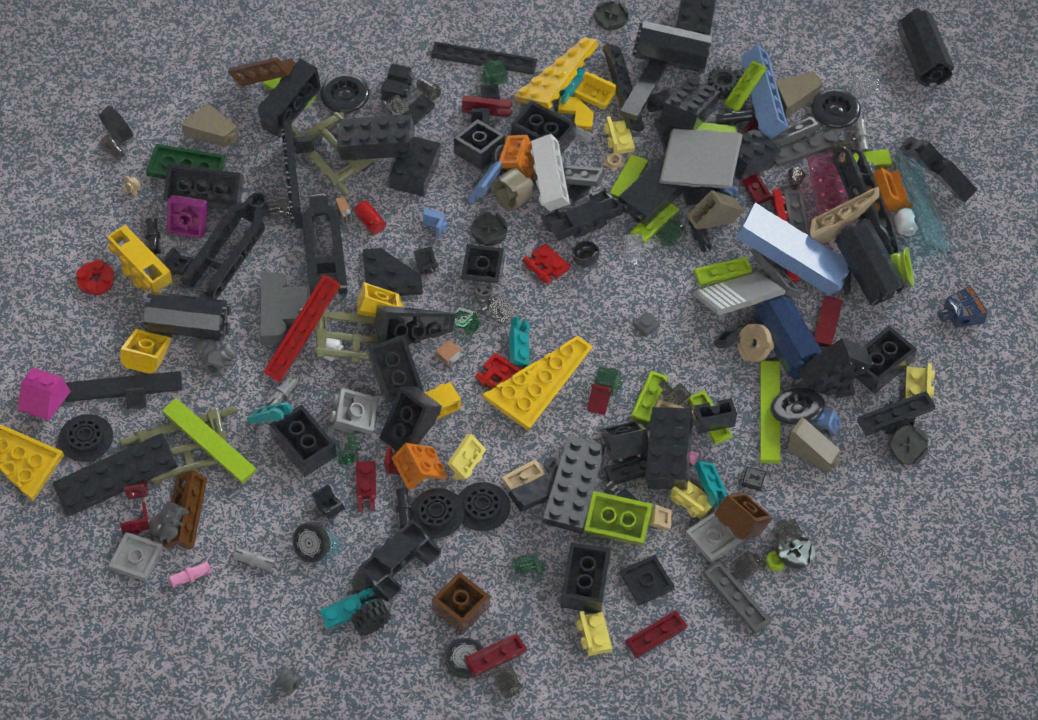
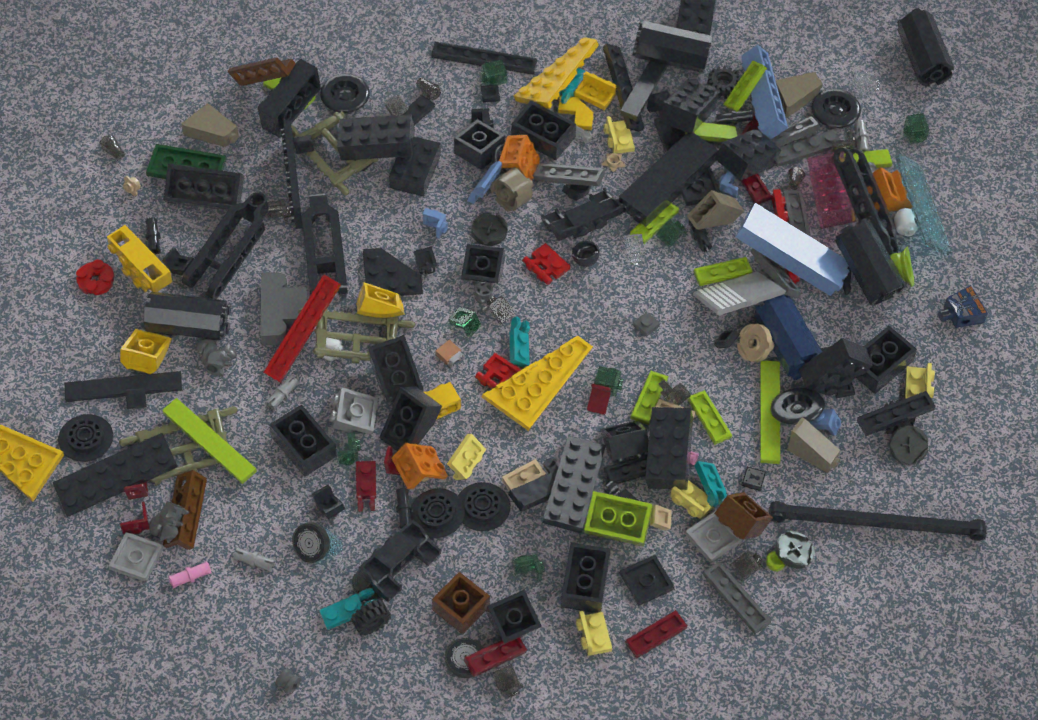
dark pink slope [18,367,71,421] -> none
black tyre [99,105,133,143] -> none
magenta brick [167,195,207,239] -> none
teal hinge [246,402,293,425] -> none
nougat piece [336,196,352,225] -> none
red piece [354,201,386,235] -> none
black wedge [375,306,455,345] -> none
black brick [381,63,414,105] -> none
dark red hinge [462,95,512,117] -> none
white brick [531,134,570,211] -> none
pearl dark grey tile [594,1,629,30] -> none
lime tile [610,154,648,200] -> none
light grey piece [659,129,743,189] -> none
black brick [693,398,737,434] -> none
clear smoke bracket [771,518,803,544] -> none
tan wedge [810,186,879,245] -> none
dark red tile [814,296,843,347] -> none
black arch [899,136,978,203] -> none
none -> black slope [486,590,542,644]
none -> black piece [768,501,987,541]
none -> clear green brick [903,113,930,143]

